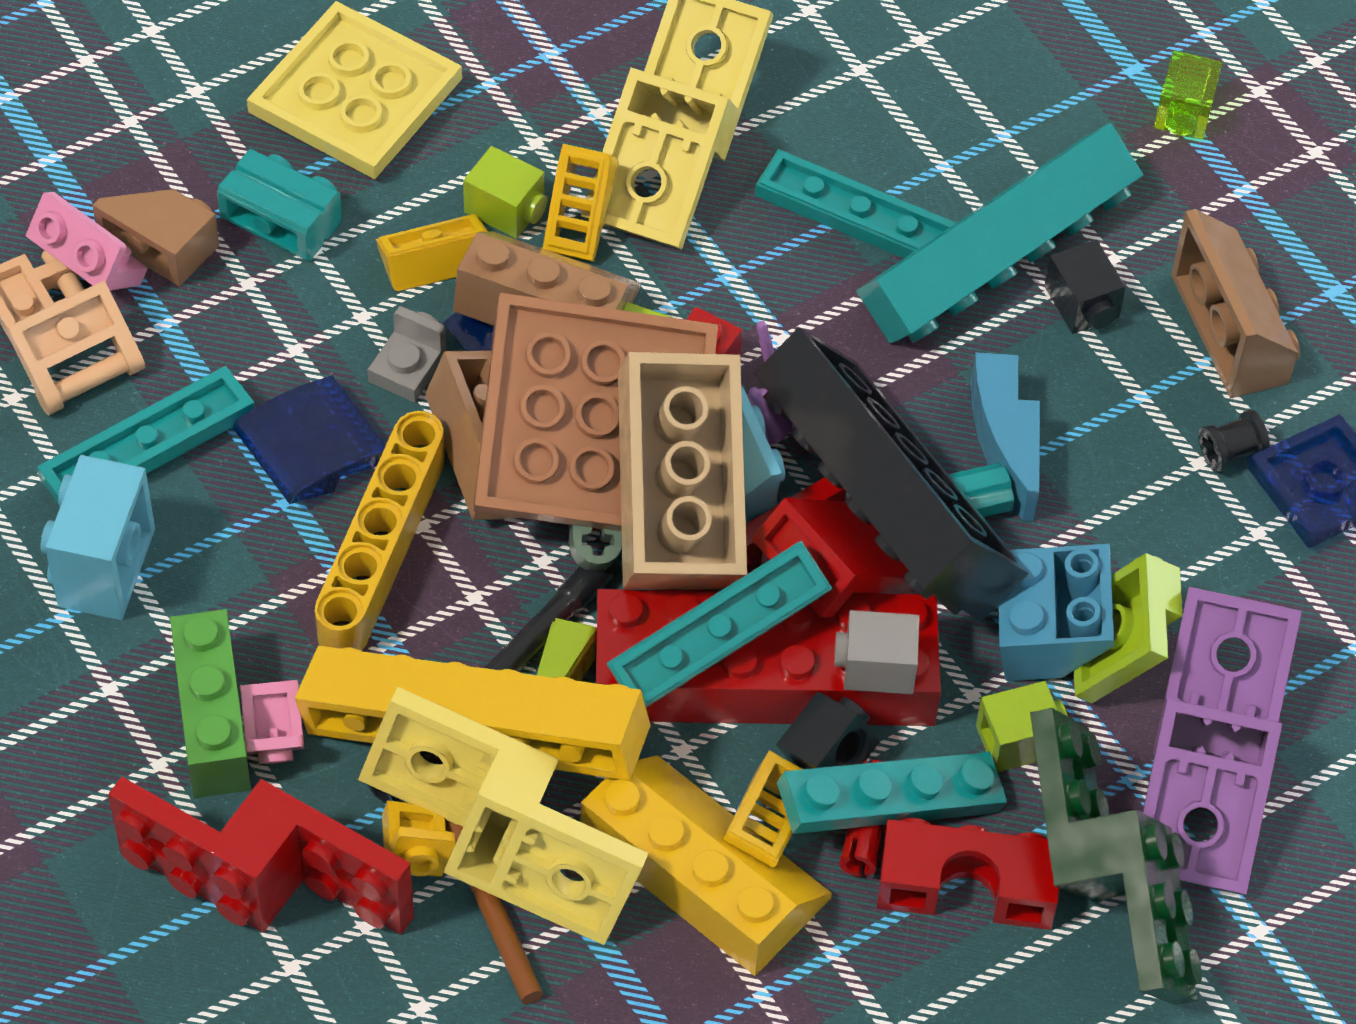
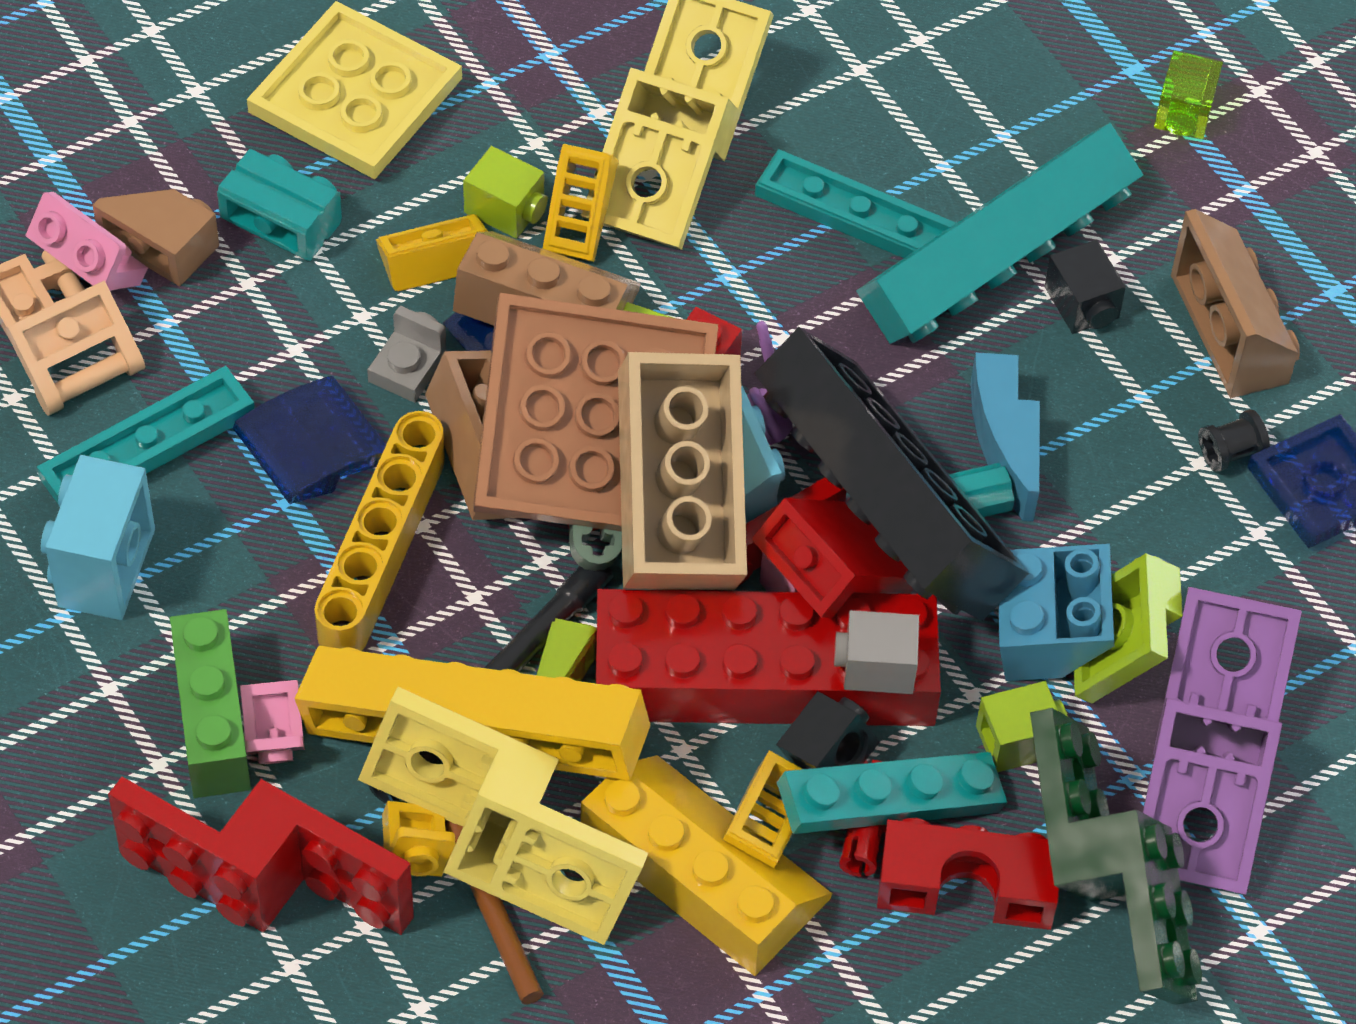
teal tile [606,541,832,708] -> none

